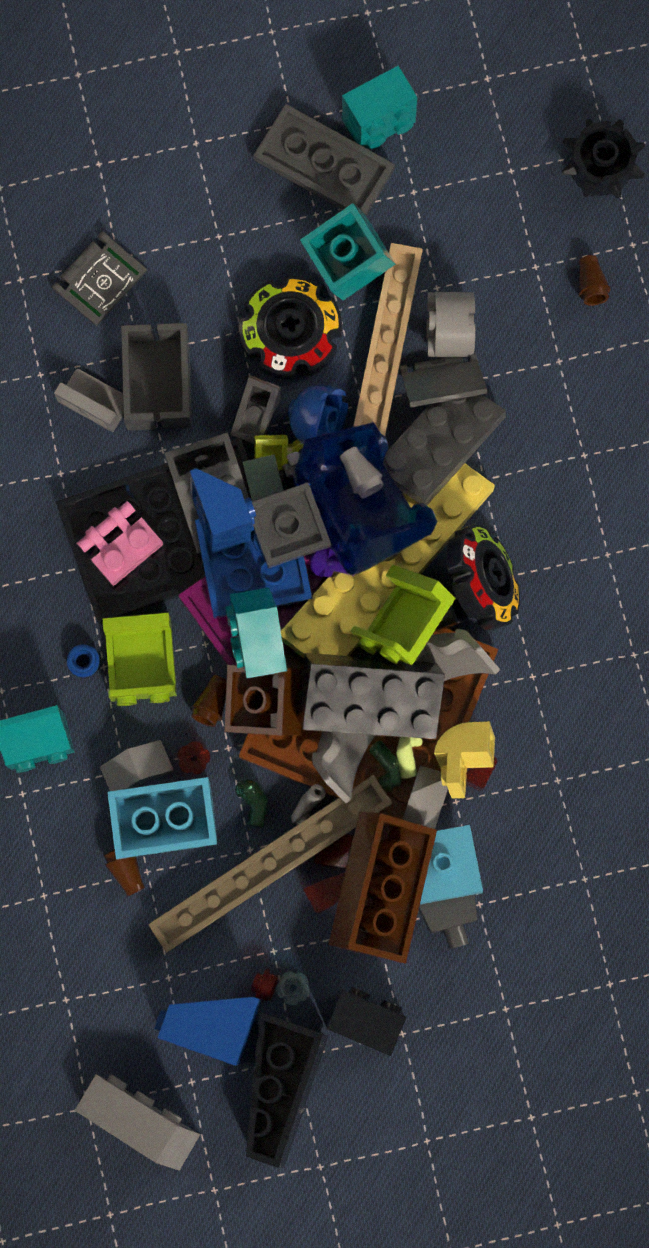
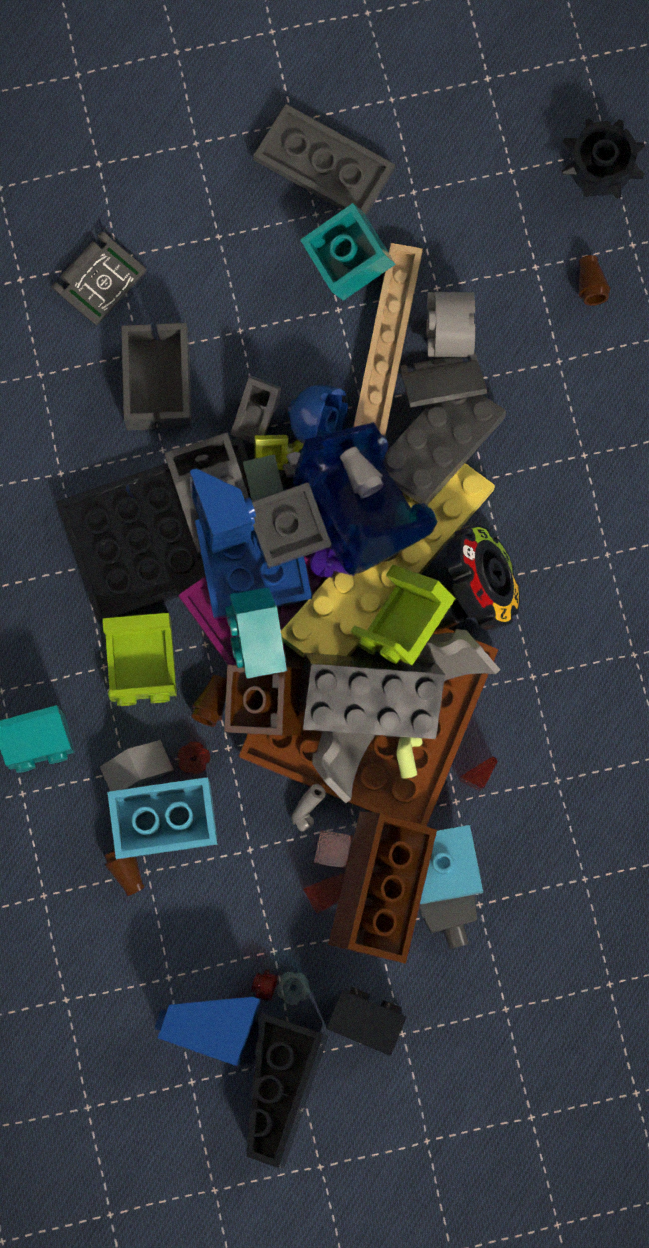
light grey panel [54,369,124,432] -> none
blue plate [67,644,100,678] -> none
light grey wedge [75,1074,200,1171] -> none
bright pink plate [77,501,164,586] -> none
dark tan plate [148,775,392,953] -> none
clear green arm [235,779,268,828] -> none
black piece [239,276,342,380] -> none
teal brick [342,66,418,149] -> none
clear green arm [369,741,402,792] -> none
light grey slope [403,765,448,829] -> none
light yellow brick [434,722,495,799] -> none

